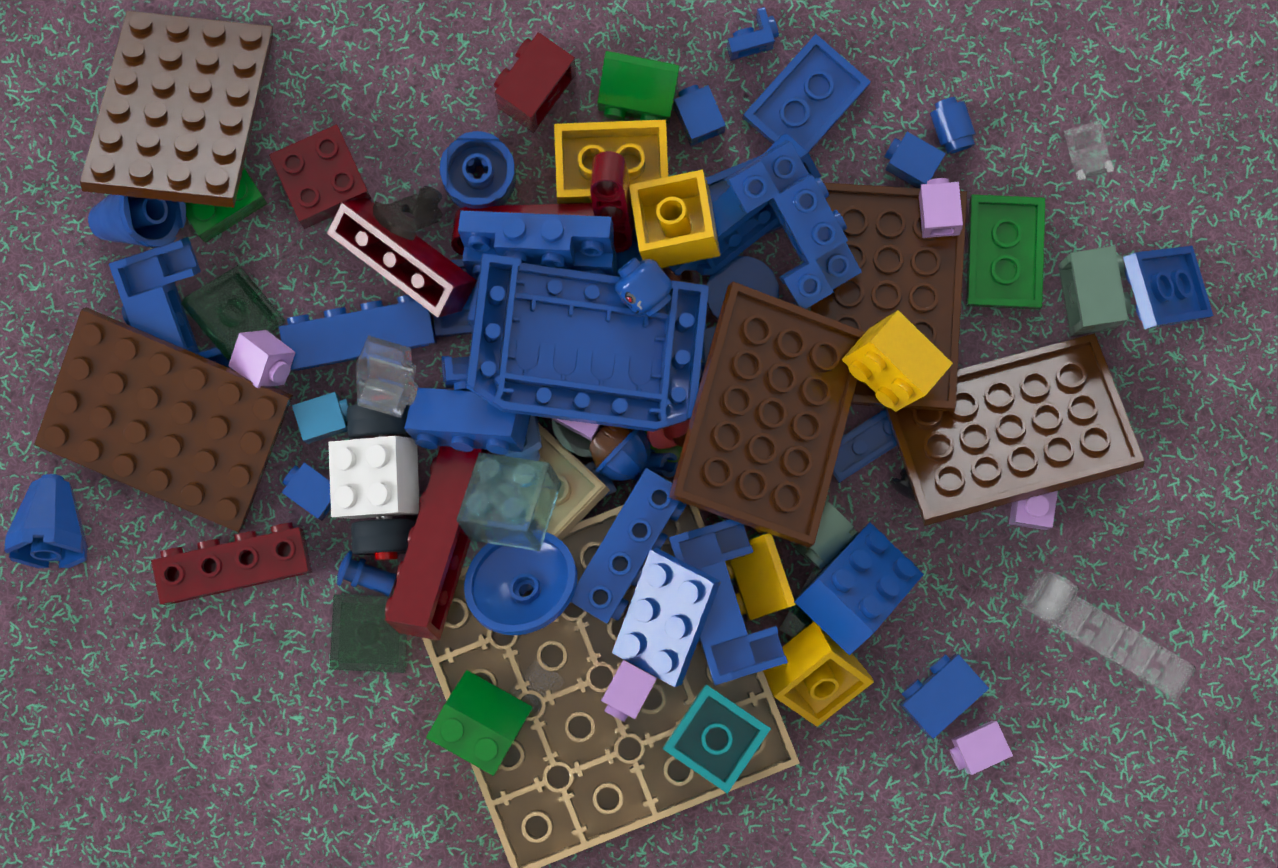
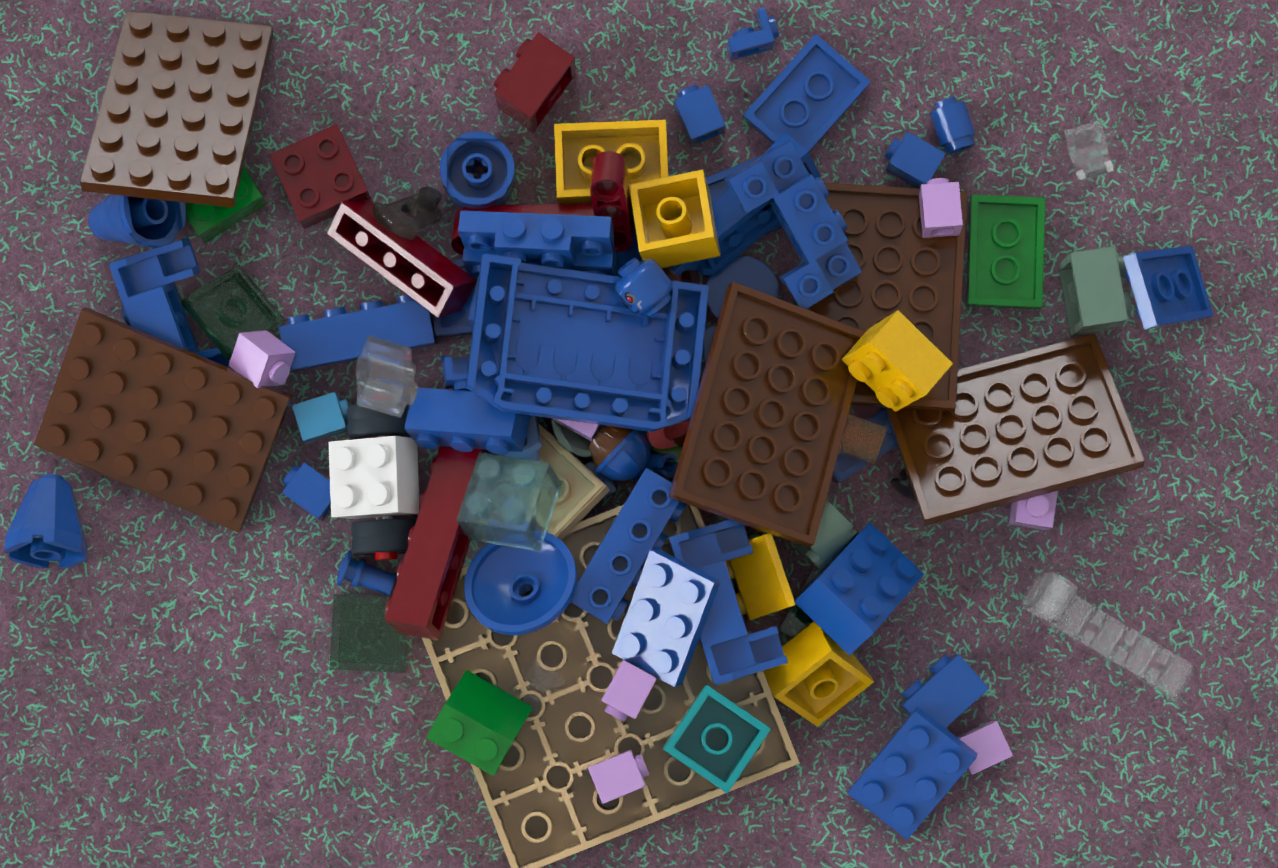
dark red brick [151,522,313,605] -> none
green slope [597,51,680,124] -> none
none -> lavender brick [588,749,649,804]
none -> clear orange brick [838,414,887,465]
none -> blue plate [847,707,978,840]

